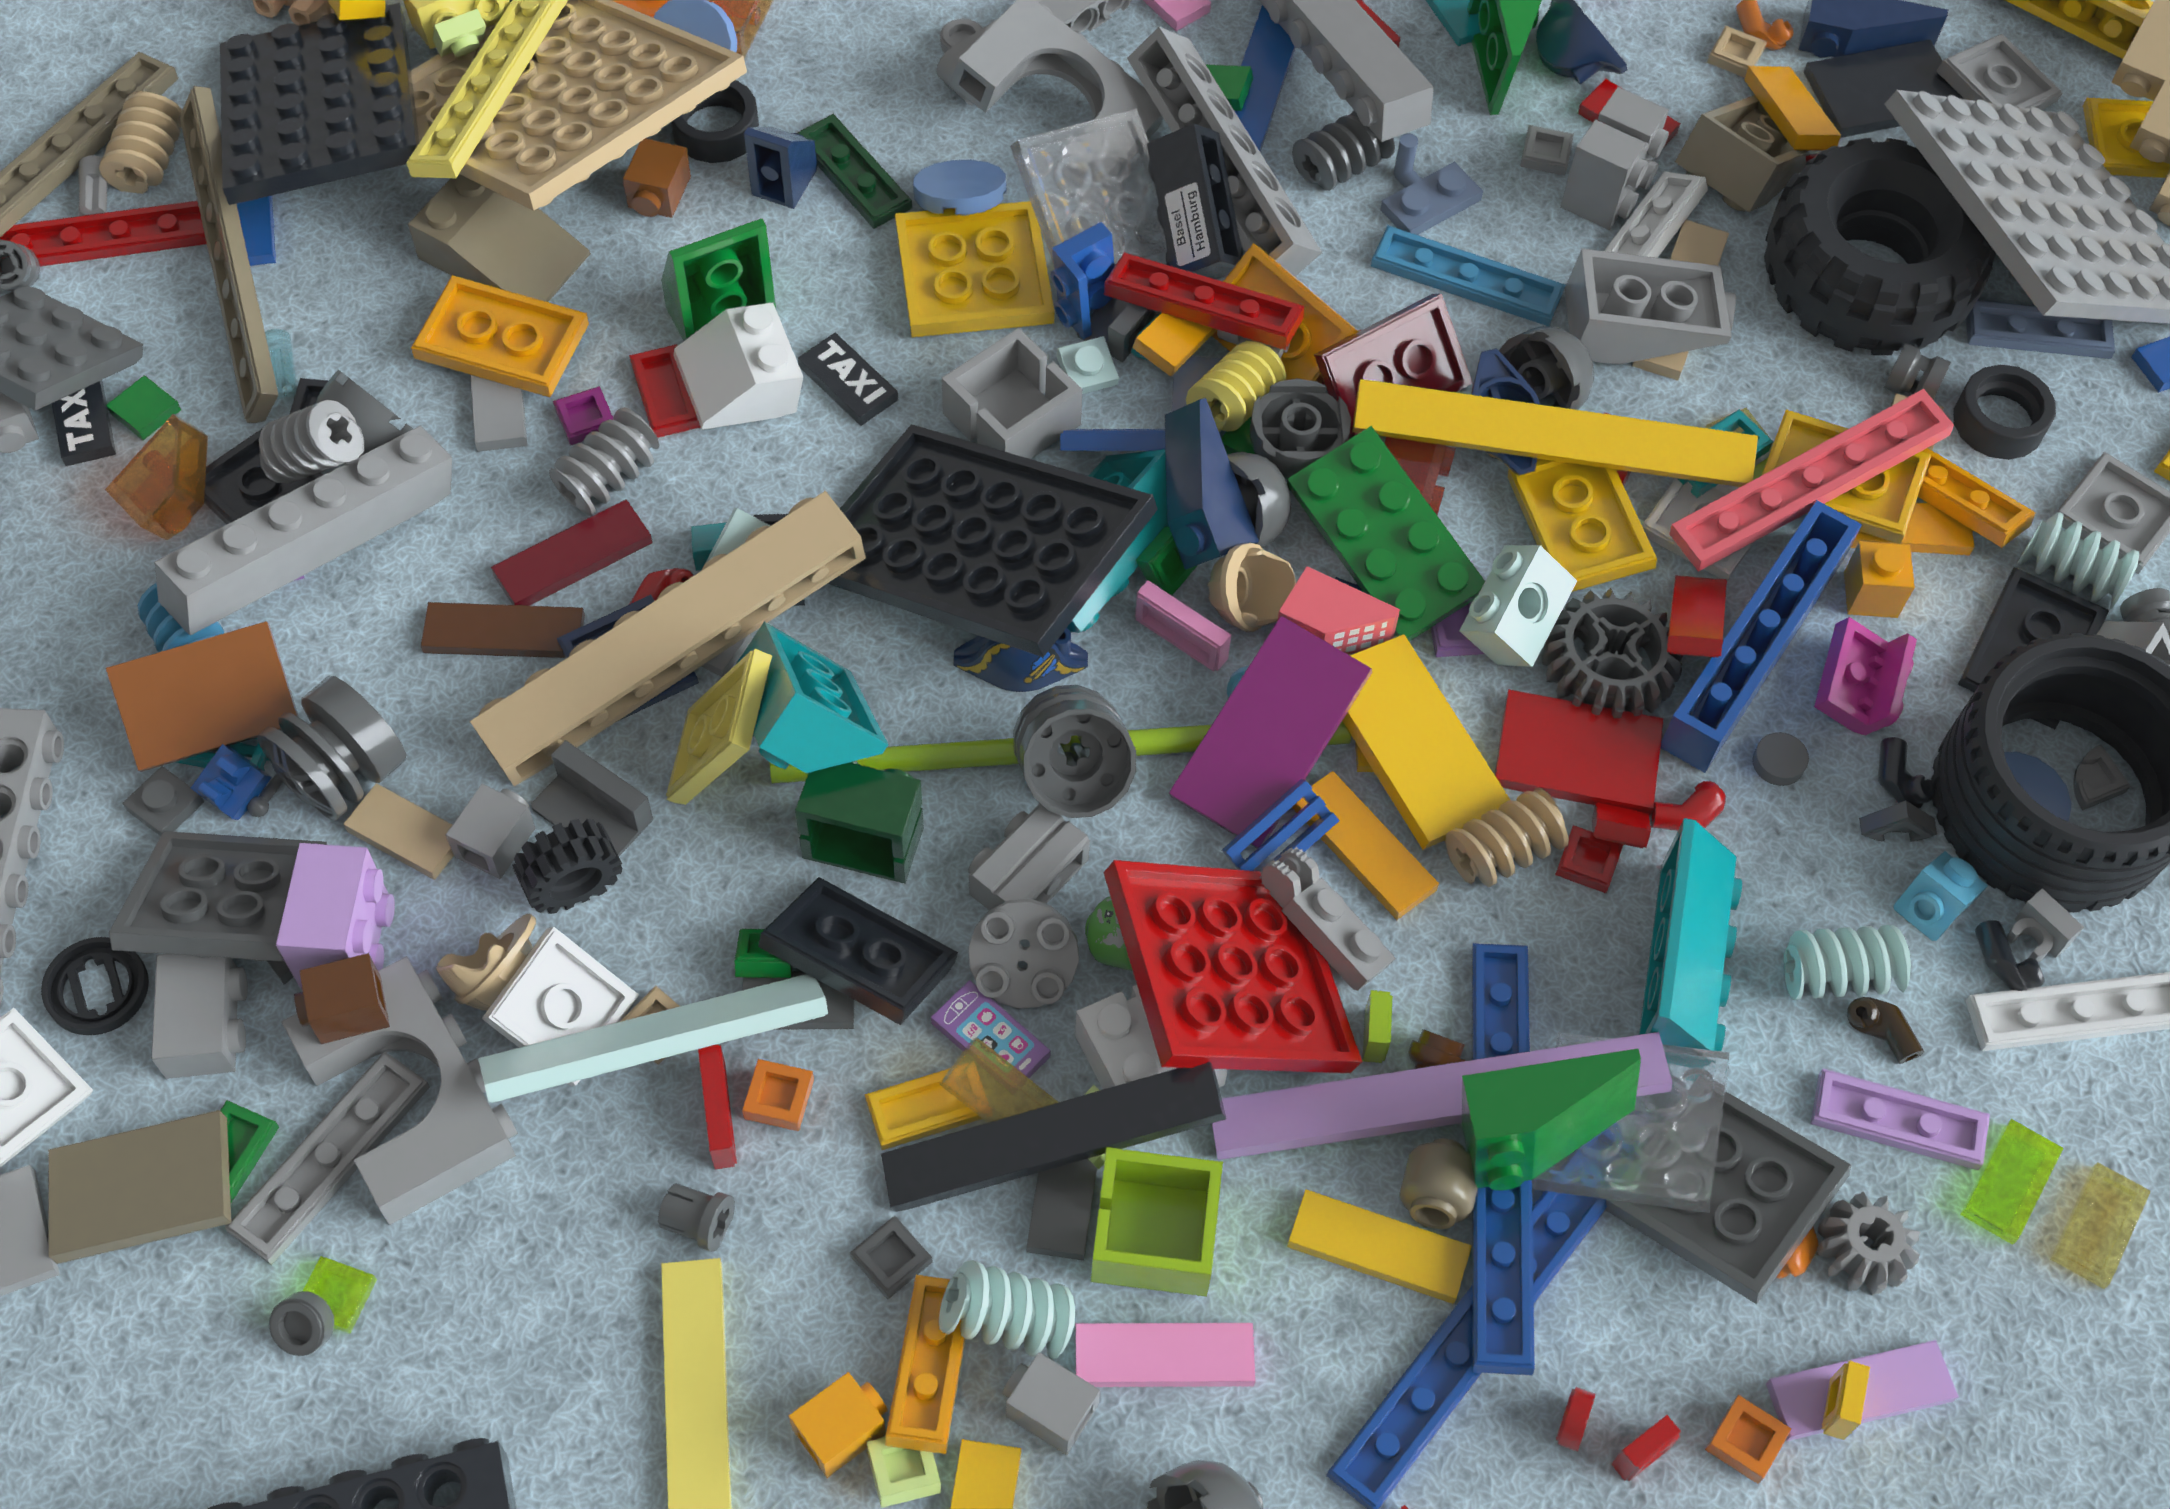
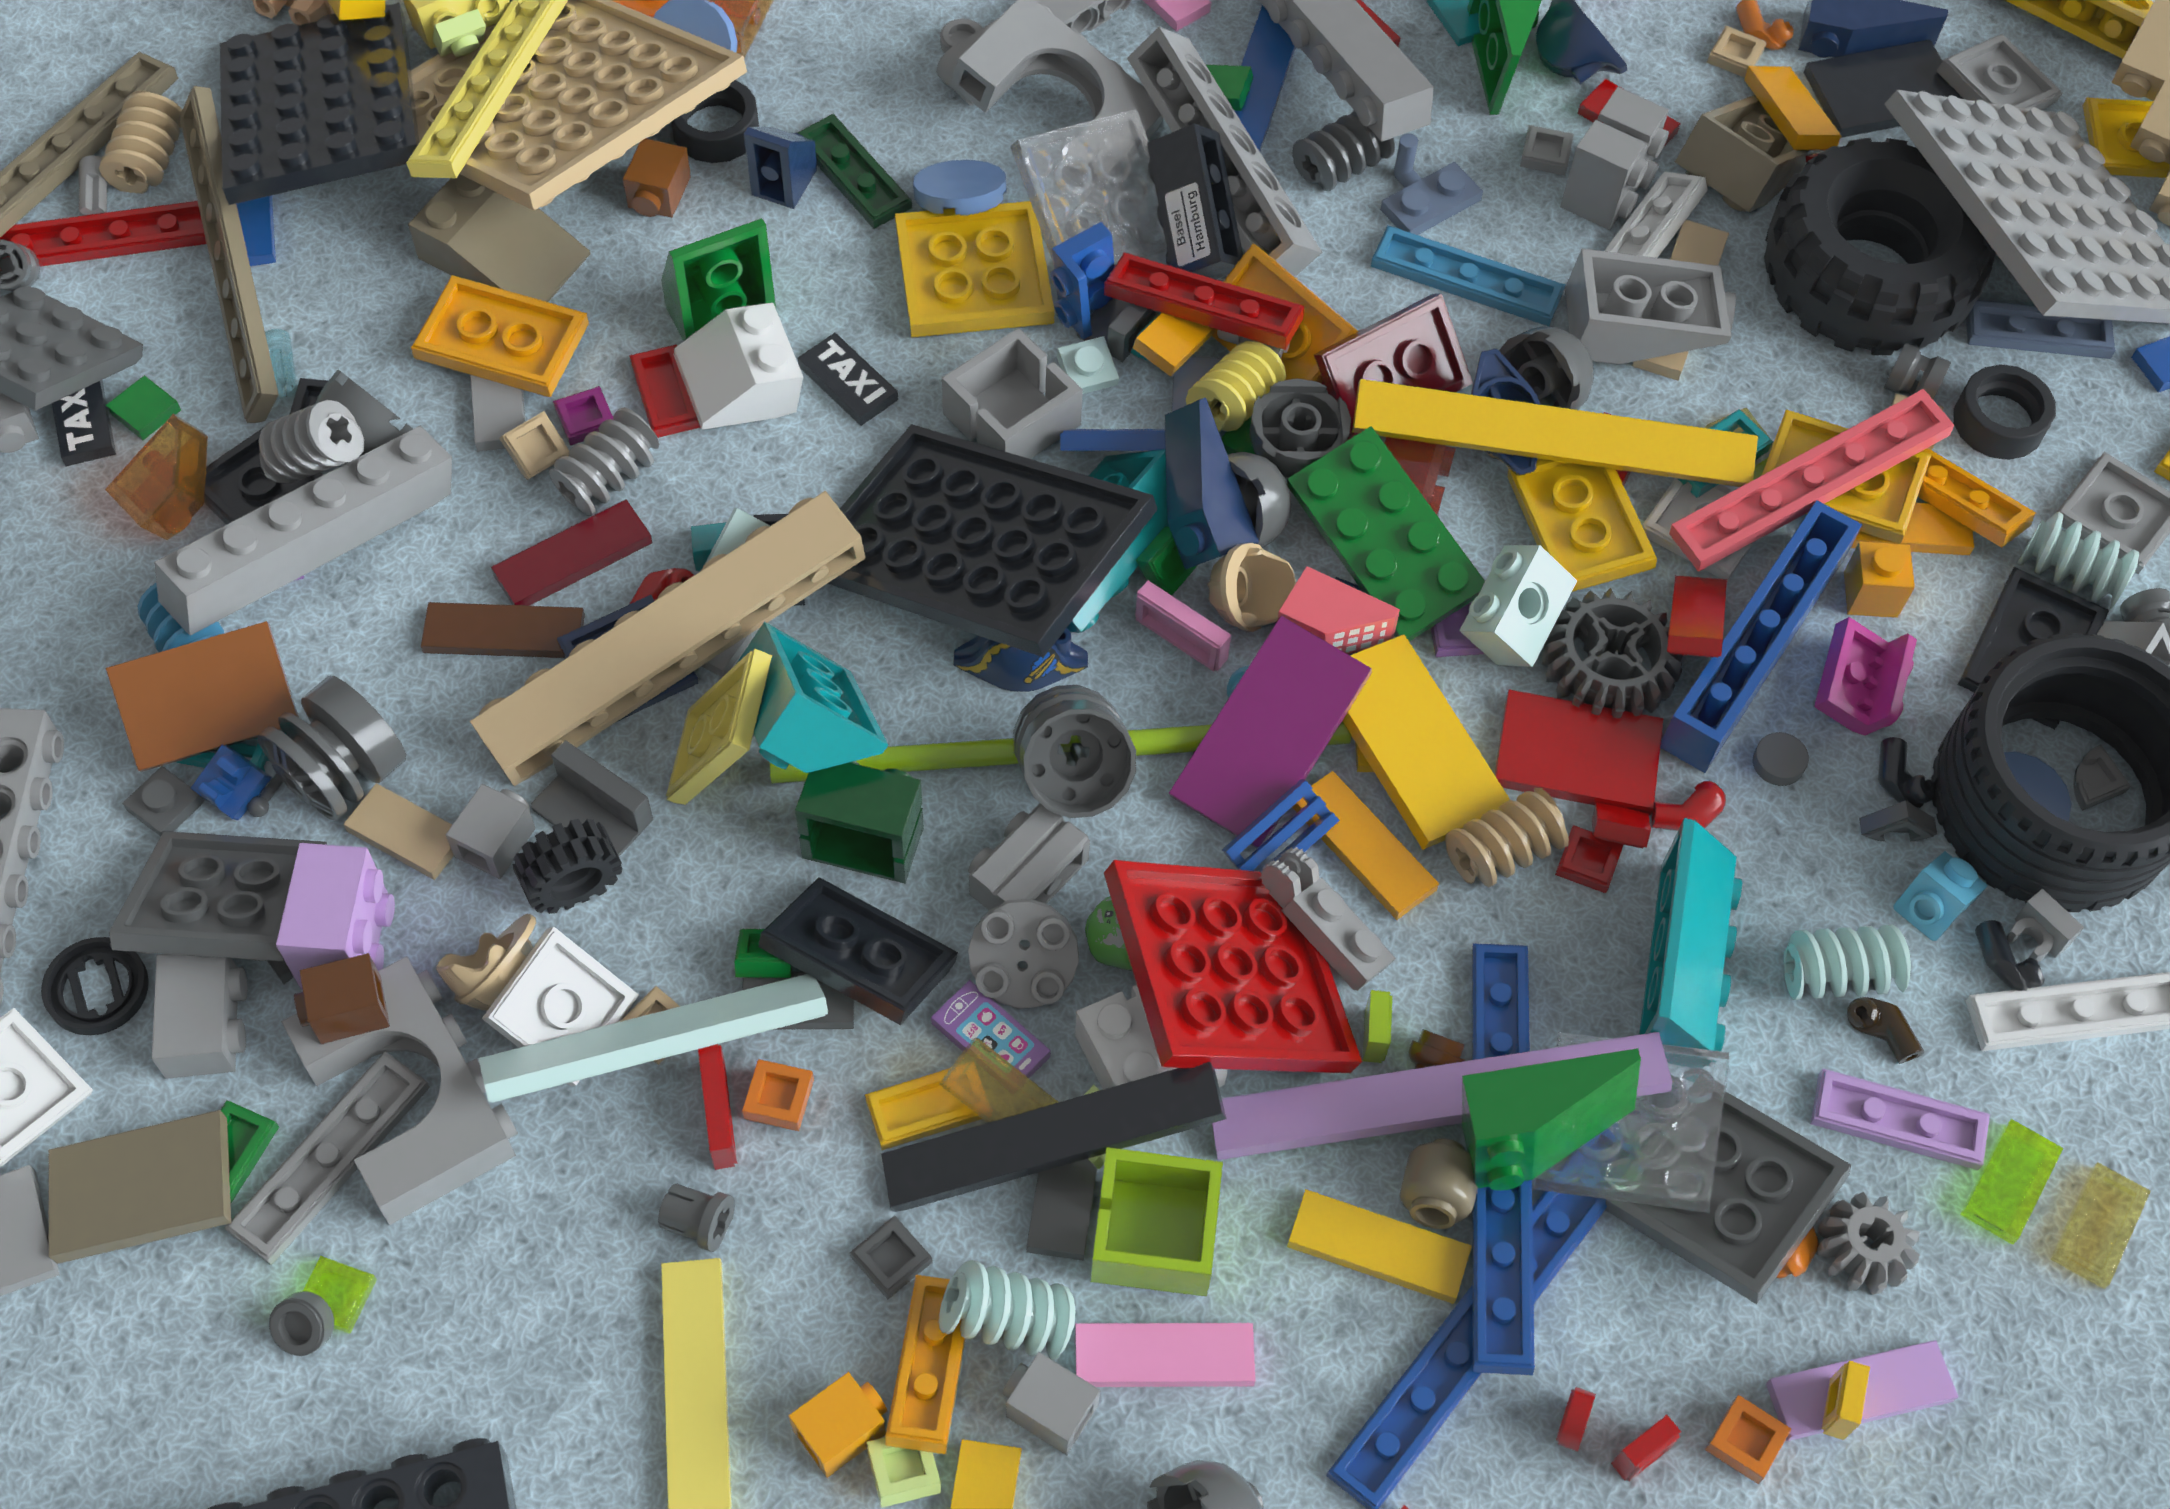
none -> tan tile [499,411,570,480]

